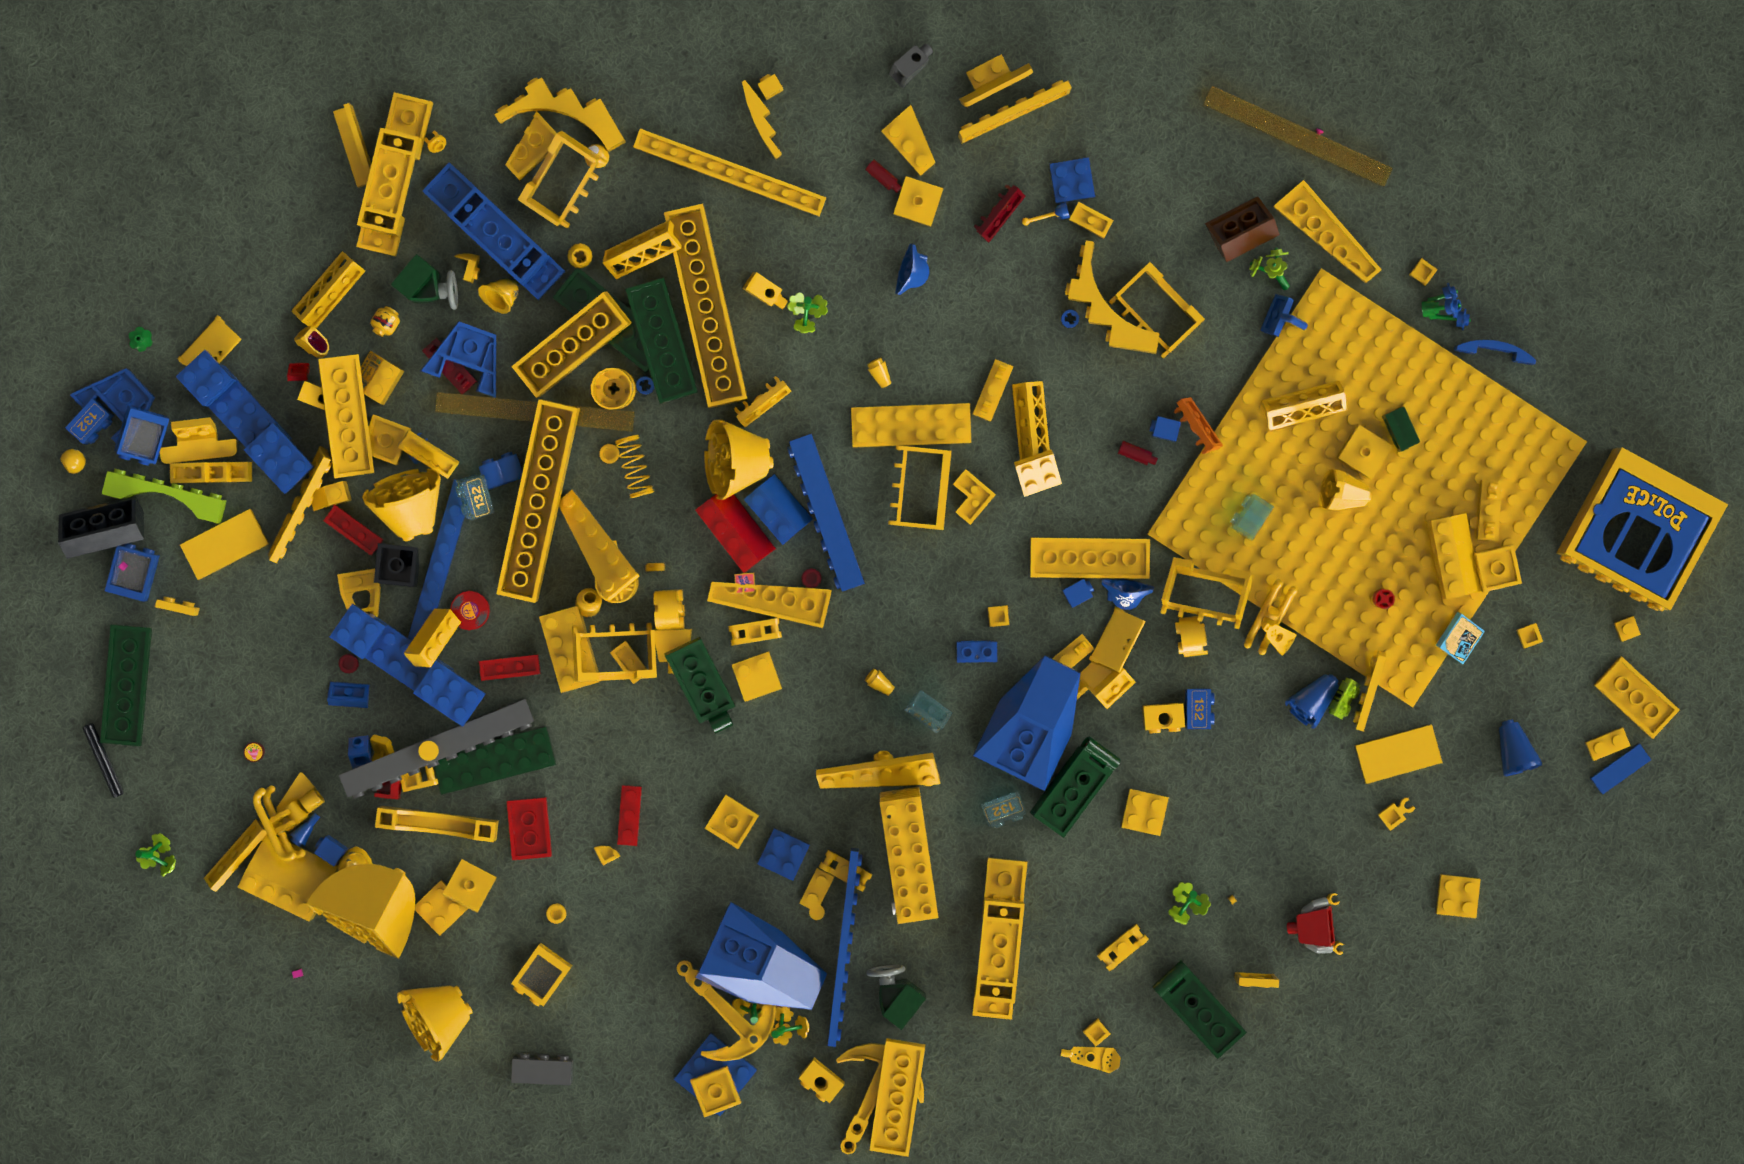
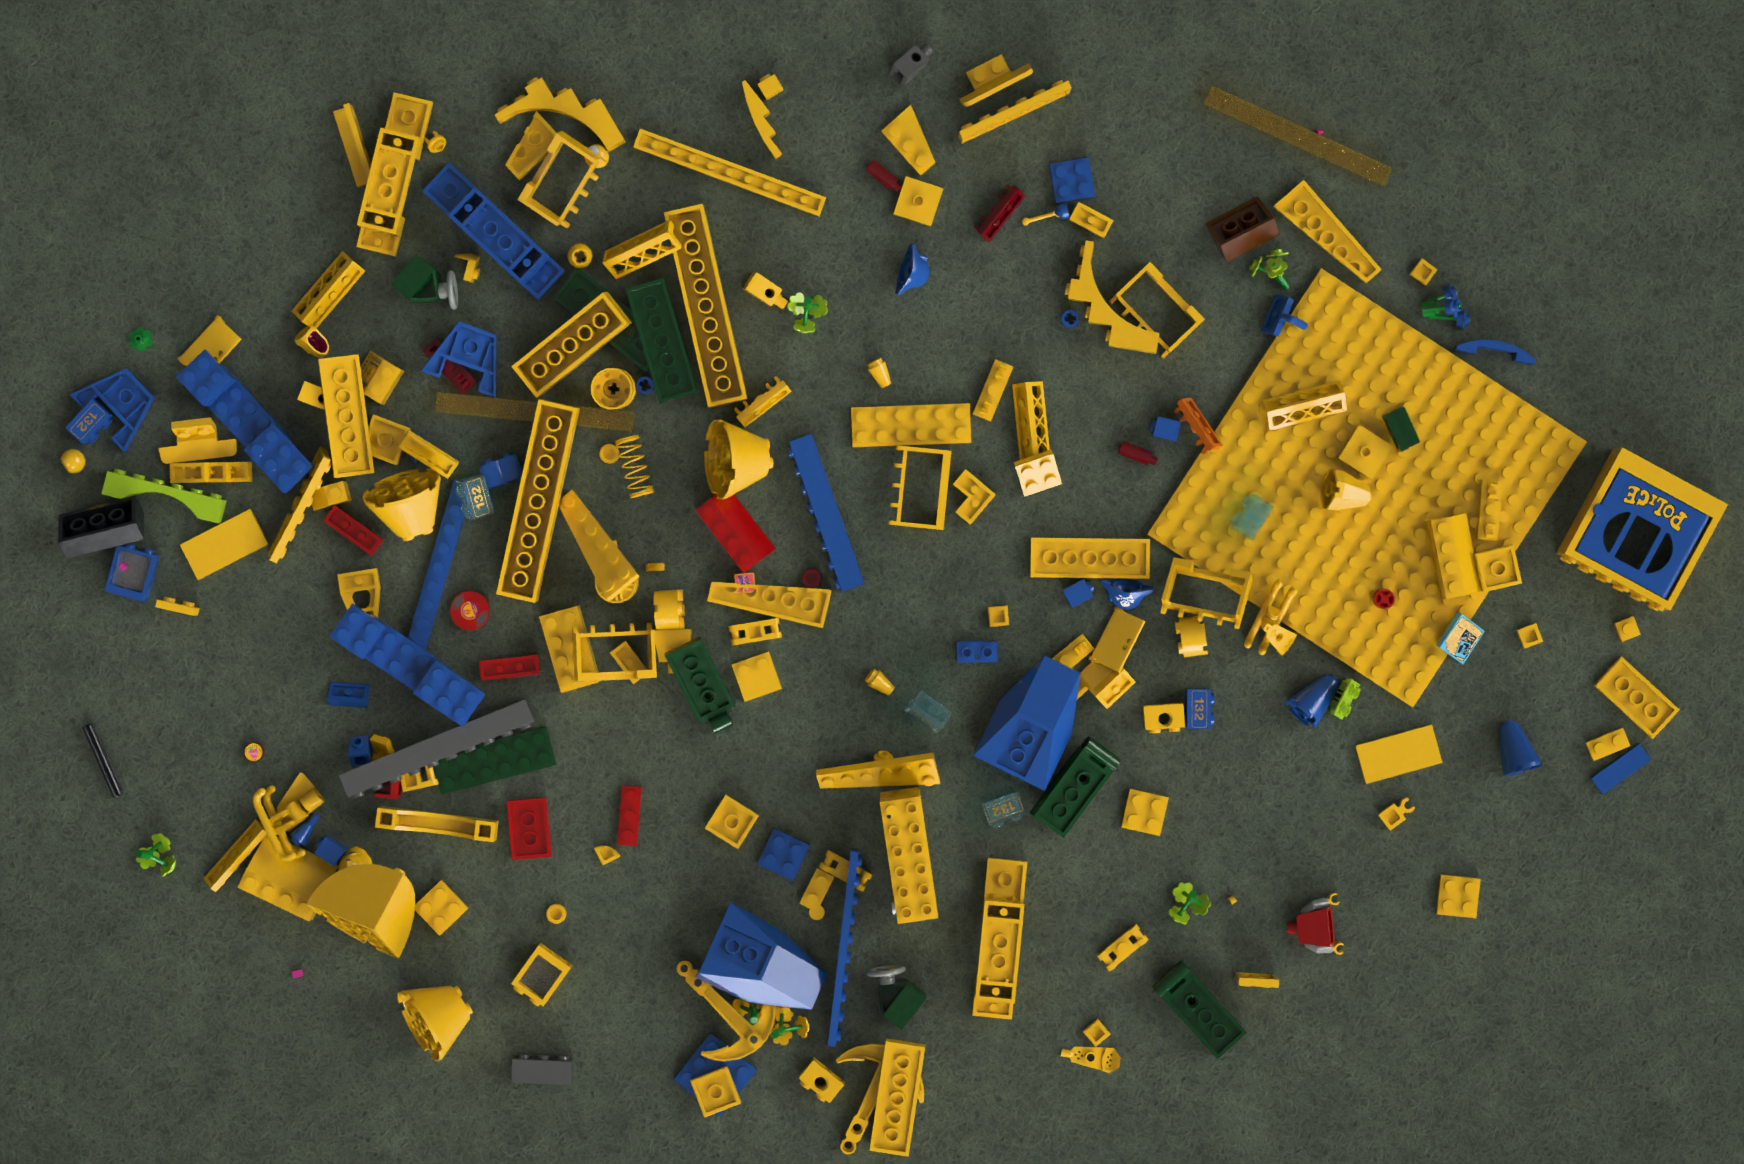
dark green plate [100,624,152,746] -> none
window [114,405,169,466] -> none
red tile [287,363,310,381] -> none
dark red tile [339,654,359,673] -> none
yellow head [370,306,400,337] -> none
black slope [374,543,419,587] -> none
yellow brick [404,608,461,668] -> none
yellow tile [418,741,439,761] -> none
yellow plate [442,859,497,913] -> none
yellow piece [478,279,519,314] -> none
yellow head [575,588,602,617] -> none
blue slope [744,474,813,545] -> none
yellow plate [1353,651,1386,732] -> none

